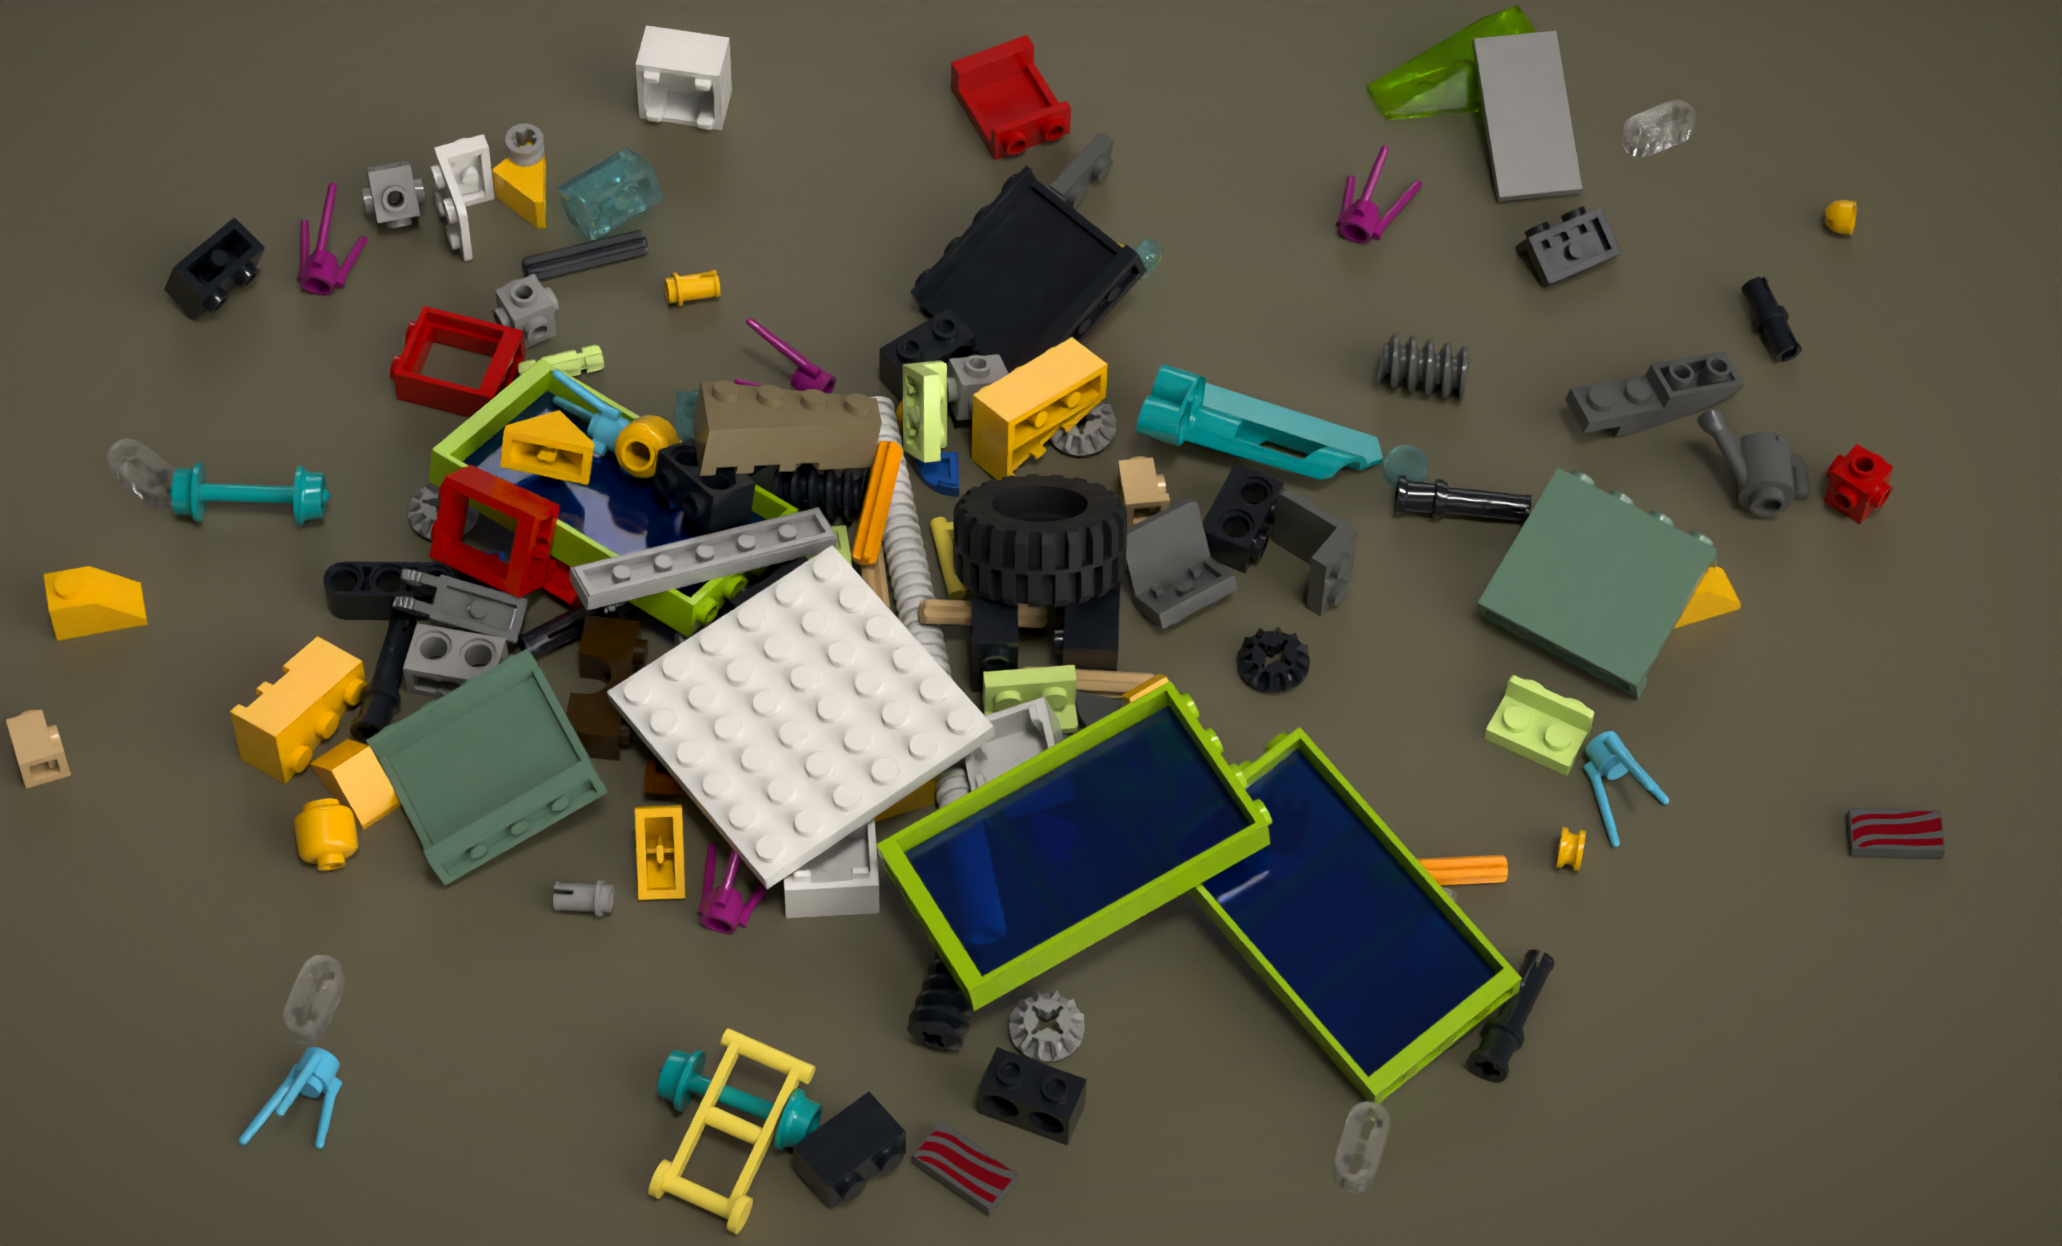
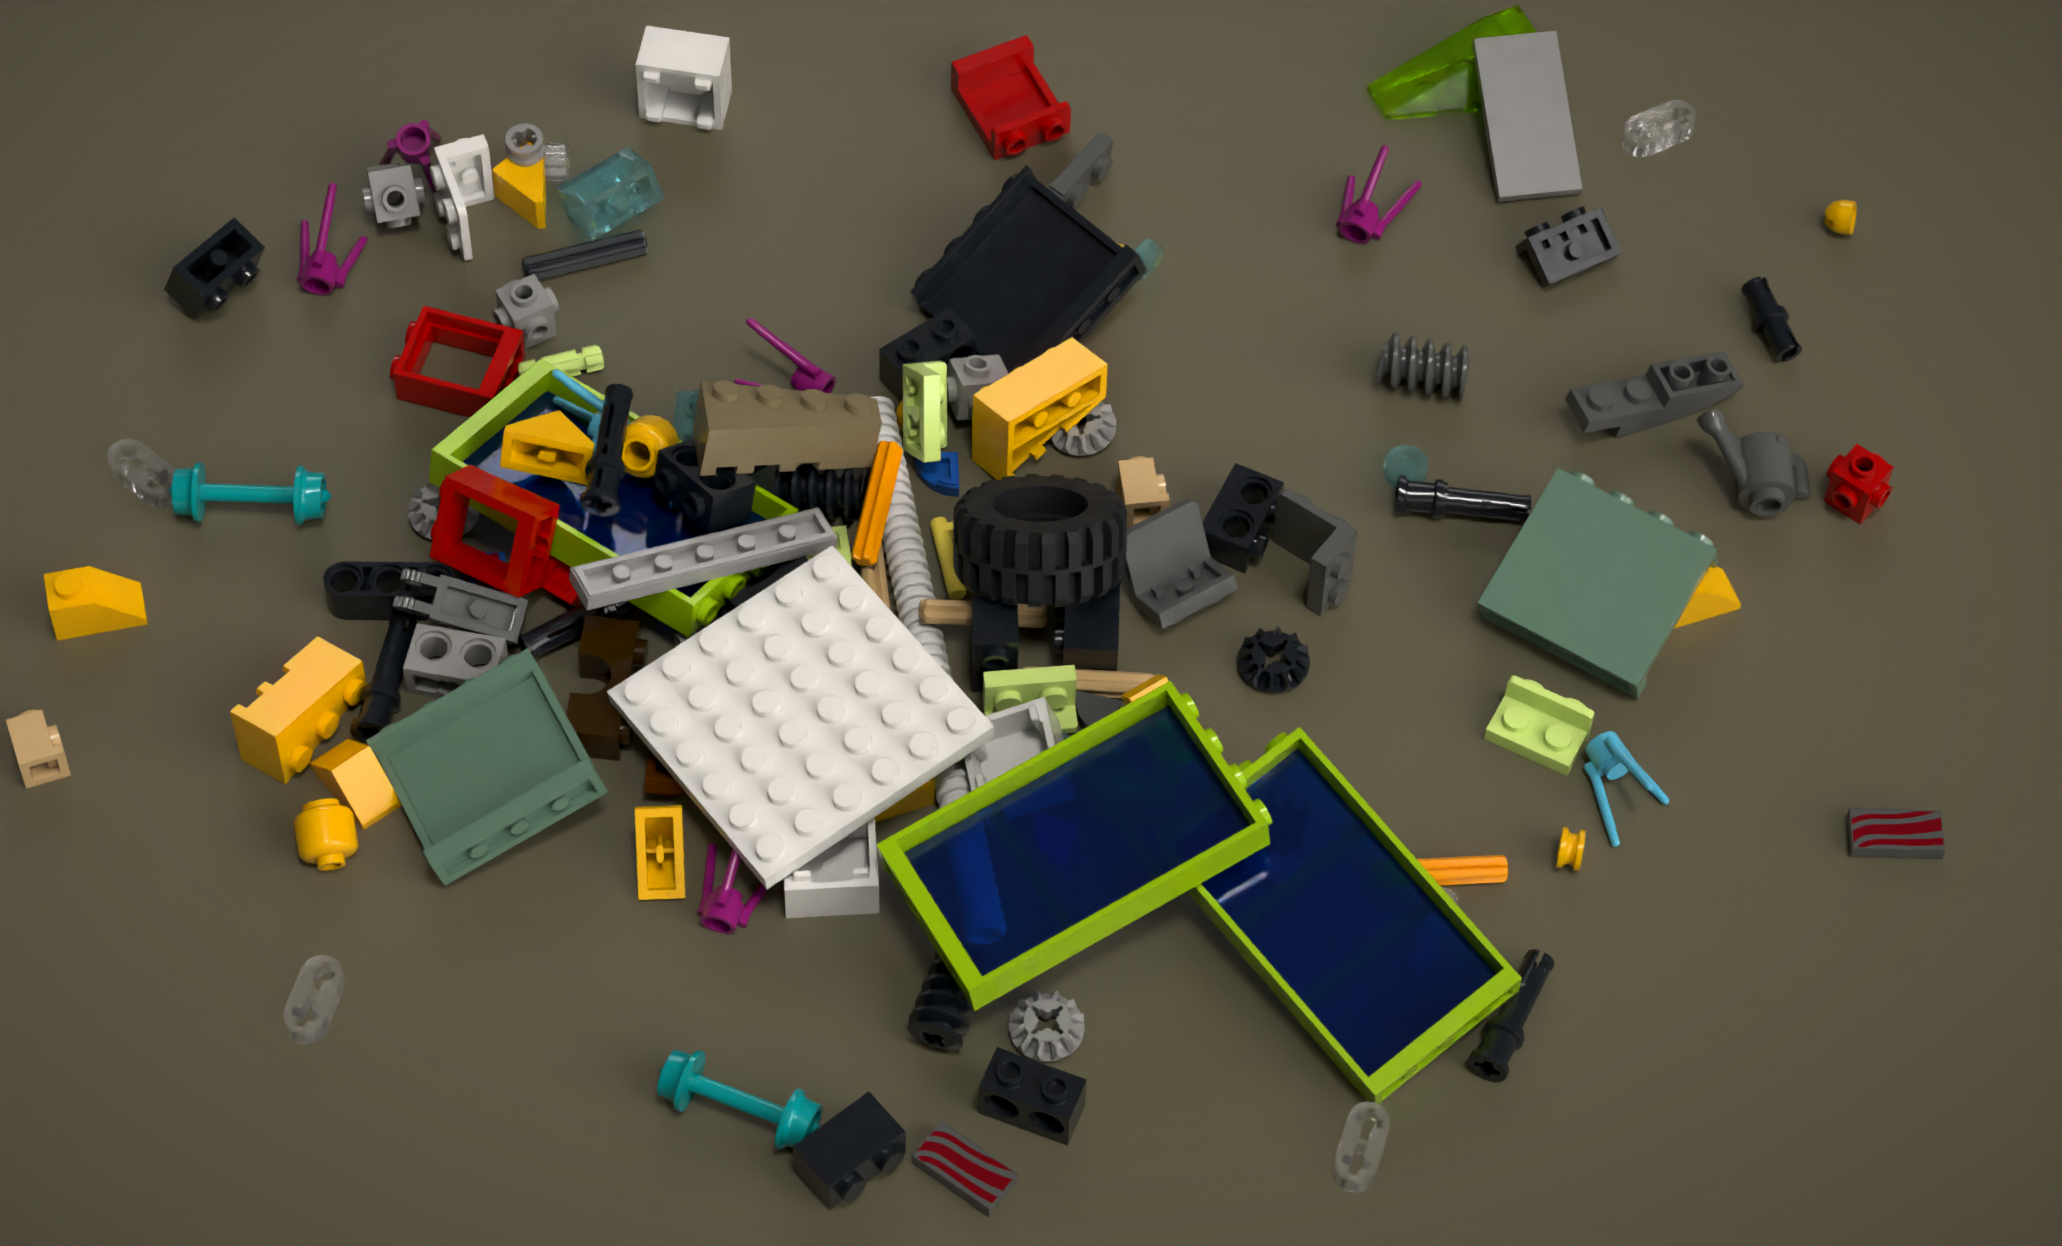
medium azure plant [238,1047,343,1149] -> none
light grey pin [553,879,614,917] -> none
light yellow piece [648,1028,816,1234] -> none
yellow pin [664,270,720,307] -> none
teal panel [1136,364,1383,480] -> none
none -> magenta plant [378,120,442,193]
none -> clear beam [544,142,571,183]
none -> black pin [579,384,634,516]

